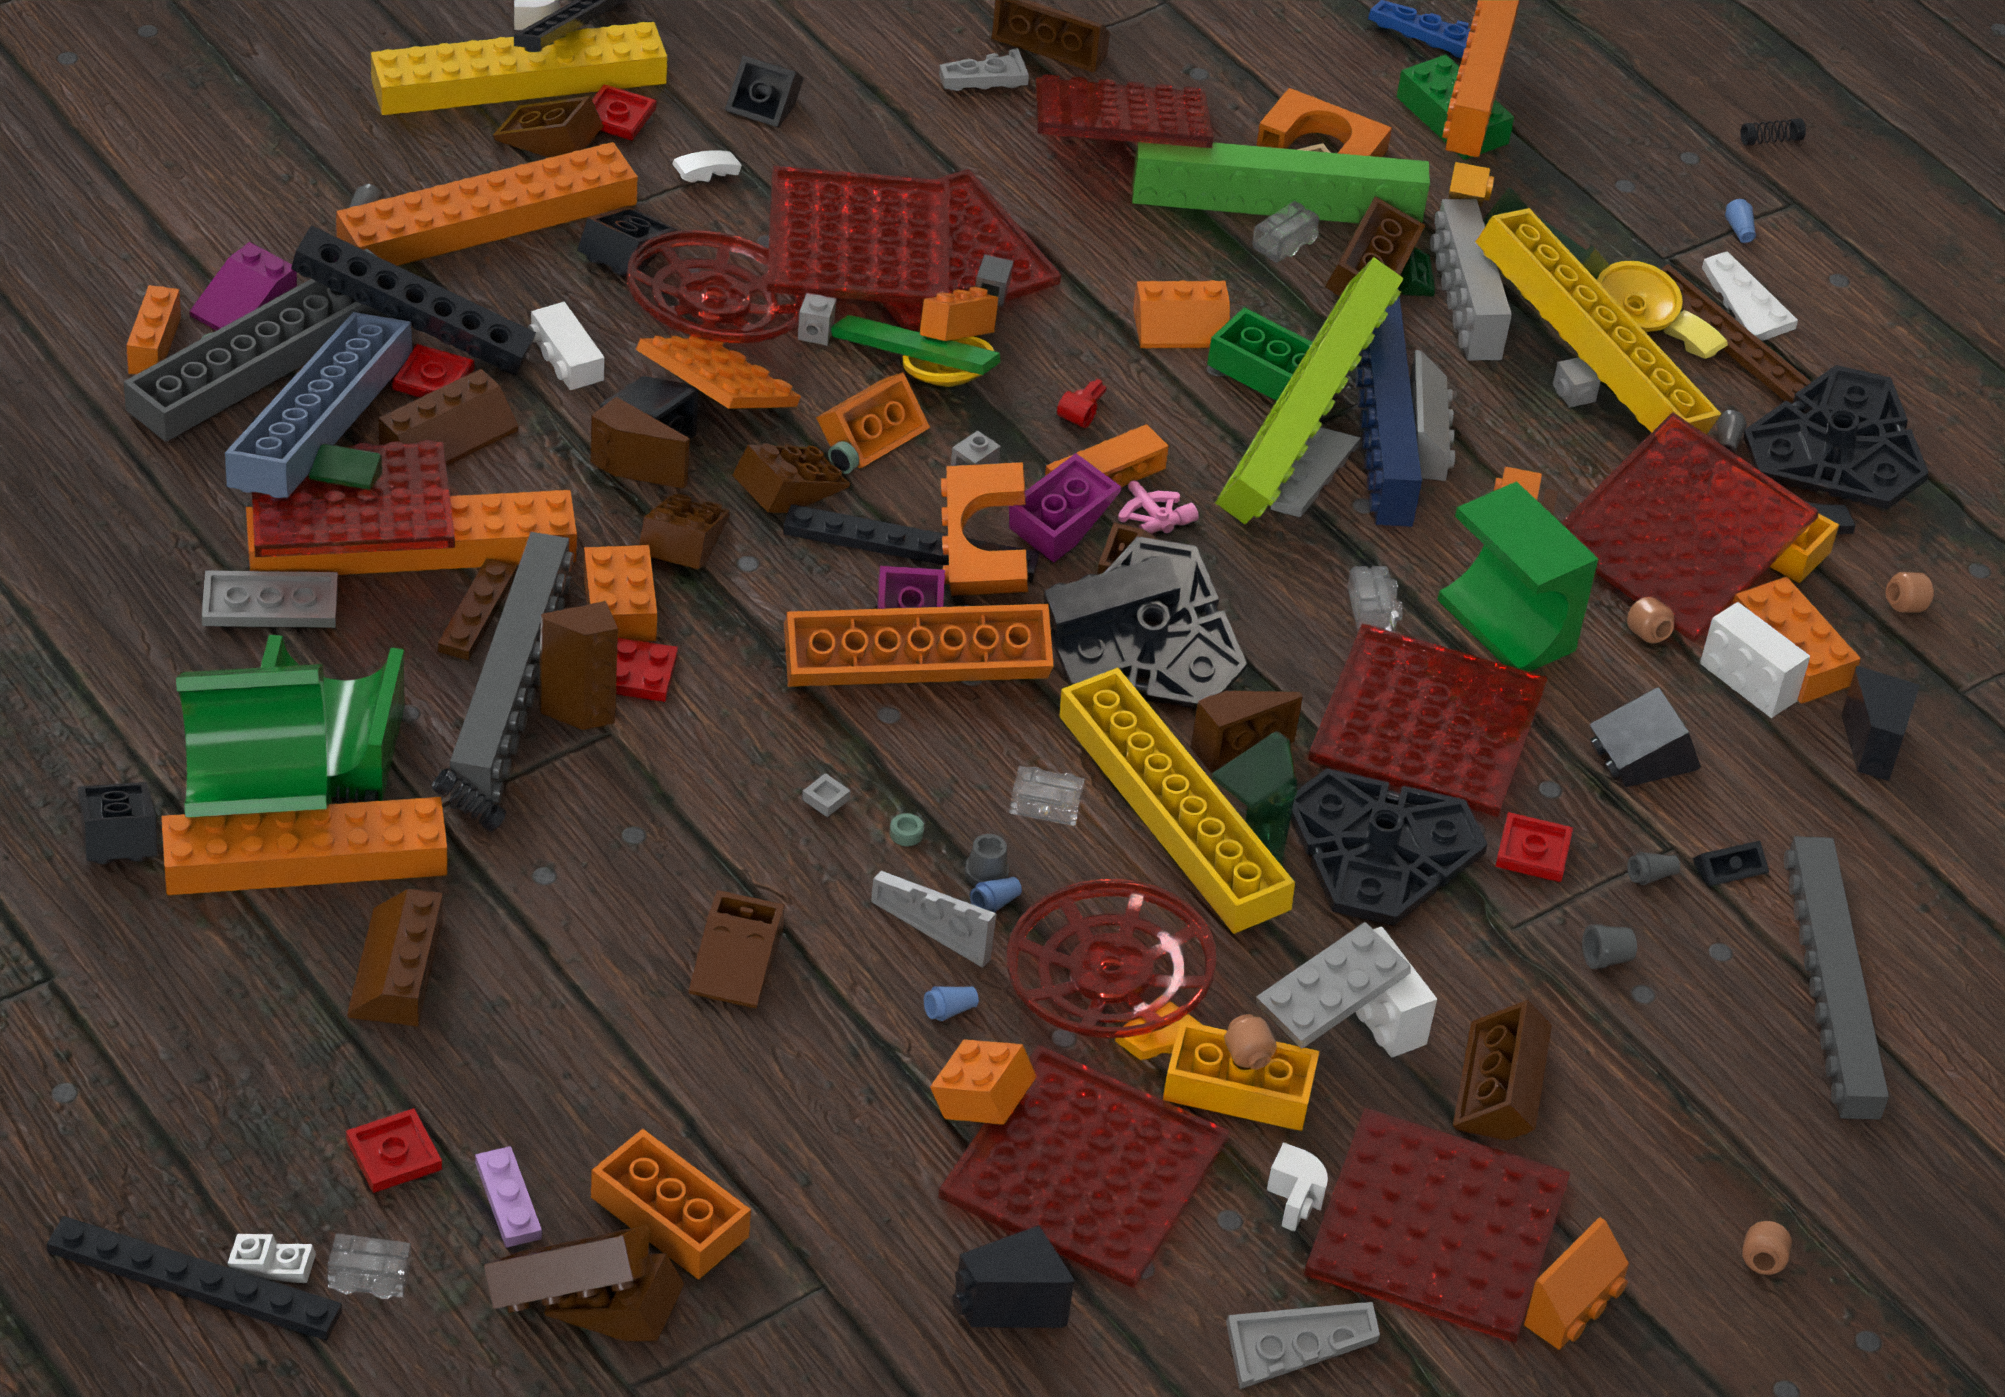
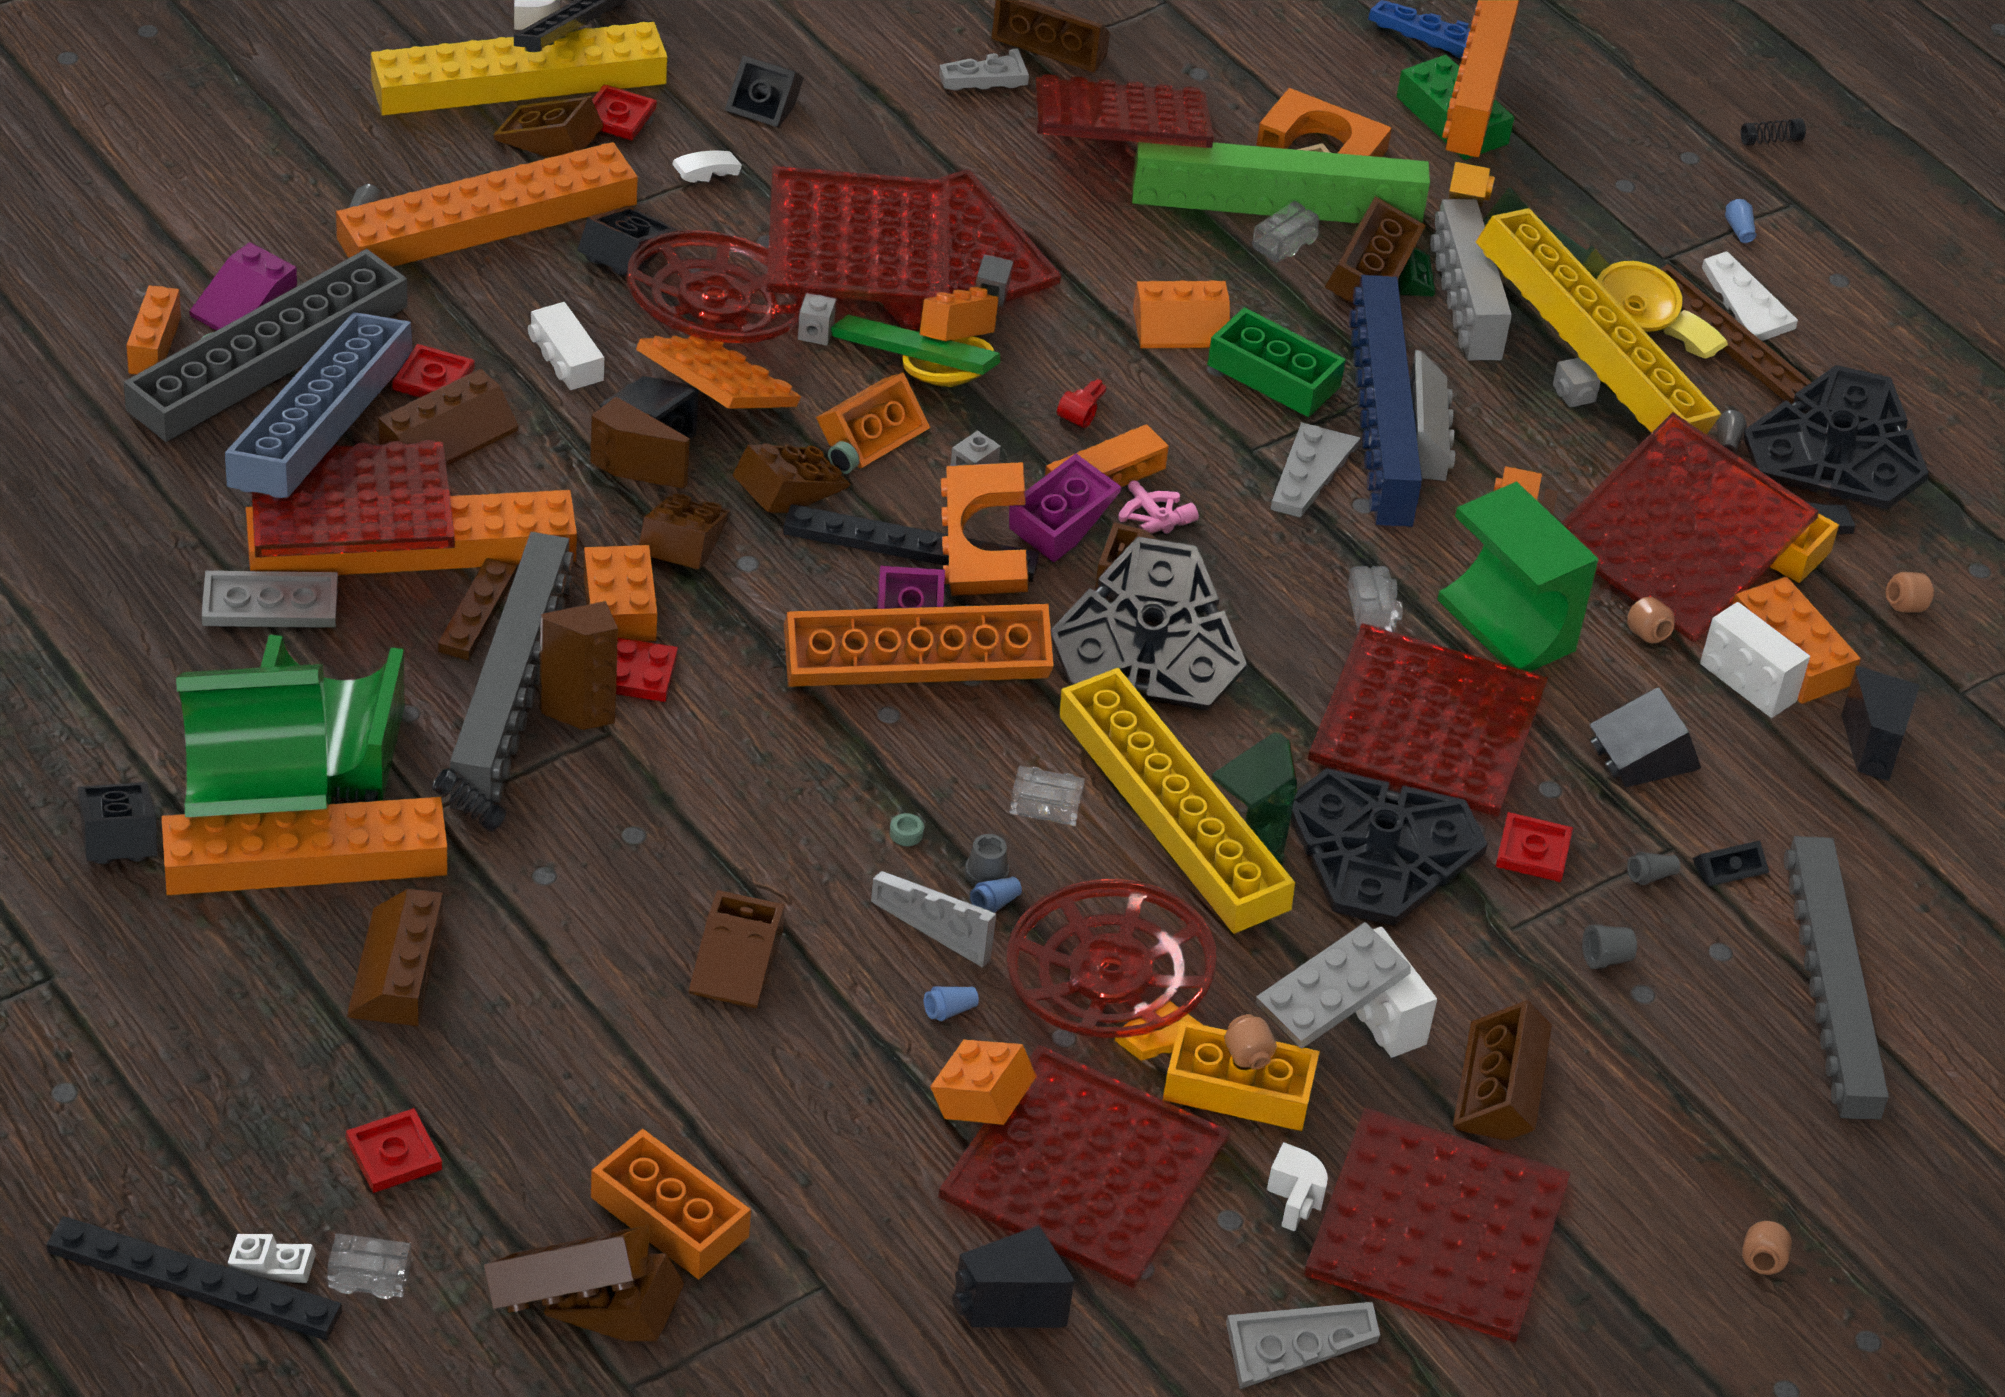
black brick [291,225,536,376] -> none
dark green slope [309,444,382,490] -> none
lavender plate [475,1146,542,1248] -> none
light grey plate [802,773,851,817] -> none
black brick [1044,555,1181,639] -> none
reddish brown slope [1191,691,1303,773] -> none
lime brick [1215,257,1404,524] -> none
orange slope [1524,1217,1629,1350] -> none

